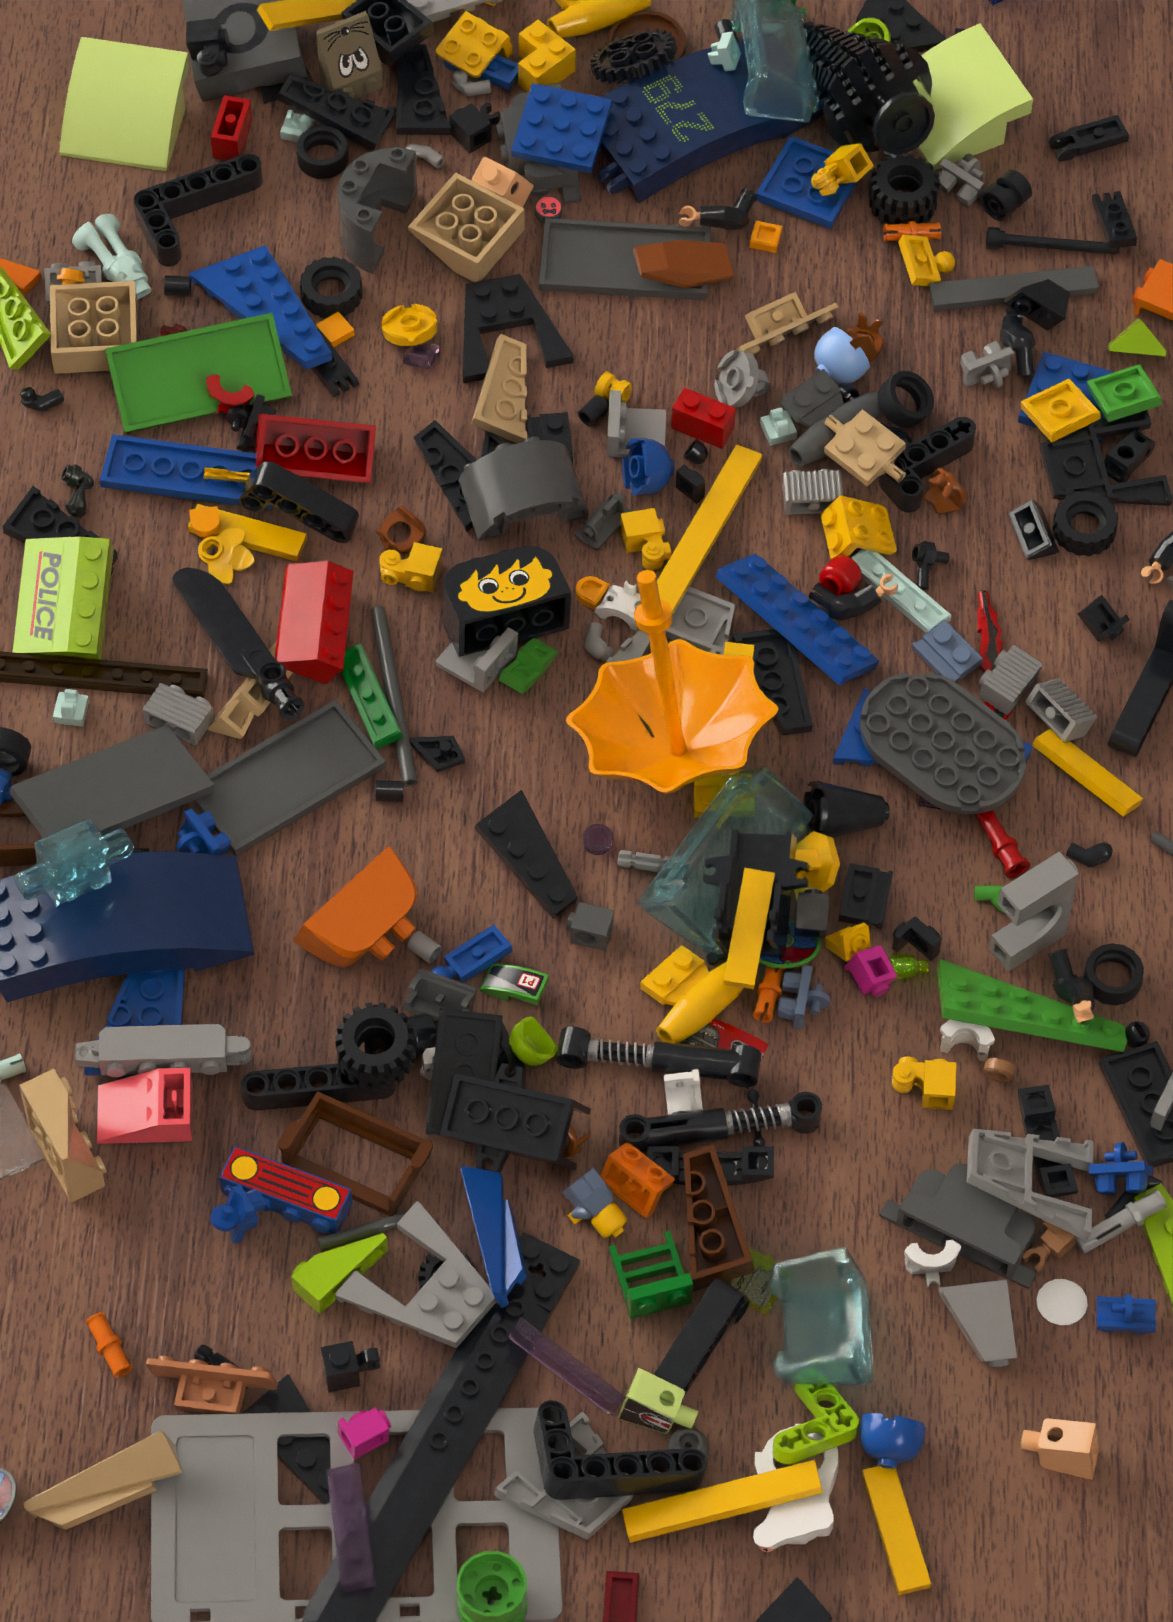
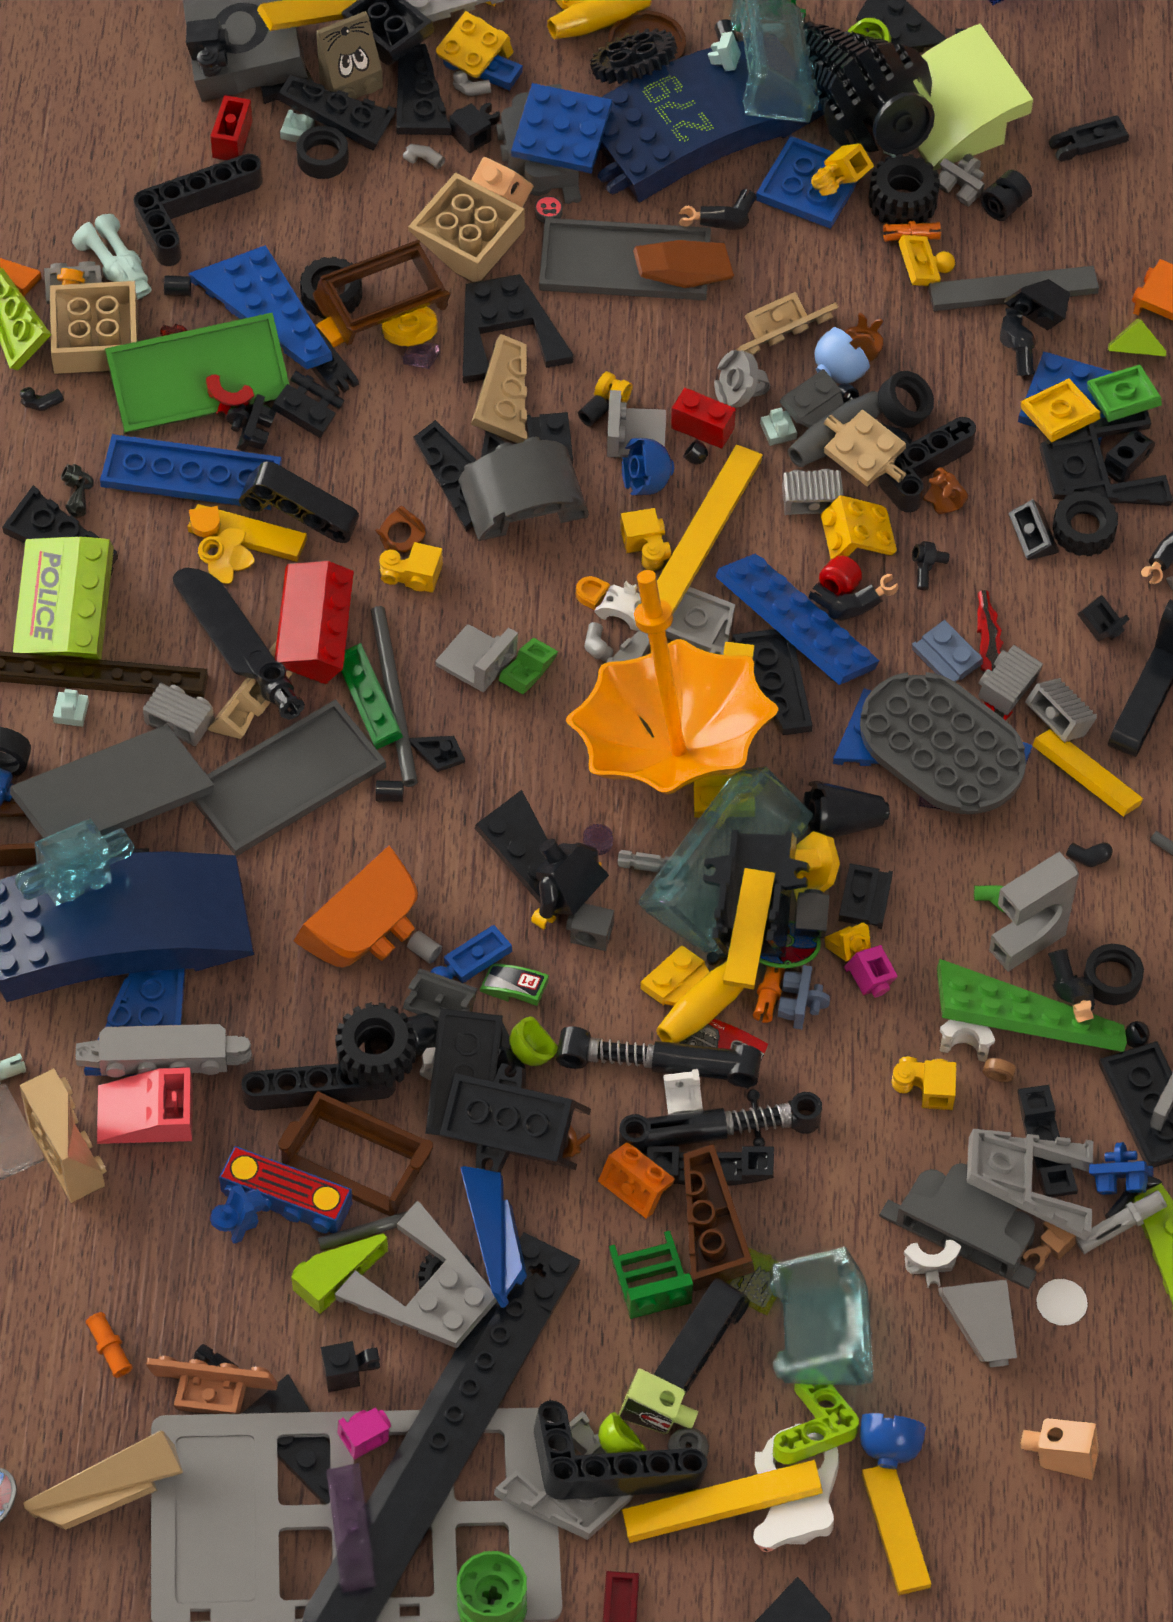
yellowish green slope [59,37,189,172] -> none
blue hips [176,808,231,855] -> none
yellow piece [204,468,251,483] -> none
red slope [255,414,376,483] -> none
dark grey cylinder [337,147,417,274] -> none
black brick [443,546,571,657] -> none
tile [508,1317,626,1416] -> none
yellow brick [518,20,576,92] -> none
sand blue piece [562,1168,627,1238] -> none
dark grey hinge [574,493,632,550] -> none
black plate [676,464,705,504] -> none
light orange tile [749,221,783,253] -> none
light aqua tile [851,549,951,633] -> none
clear neon green cylinder [888,954,929,979] -> none
black bracket [892,916,942,961] -> none
light grey hips [960,341,1014,389] -> none
red pin [974,810,1030,879] -> none
black piece [986,227,1120,254] -> none
black hinge [1092,191,1137,249] -> none
blue hips [1096,1294,1156,1334] -> none
none -> black plate [272,371,345,438]
none -> reddish brown piece [313,240,451,346]
none -> black torso [531,838,609,930]
none -> lime helmet [598,1412,647,1453]

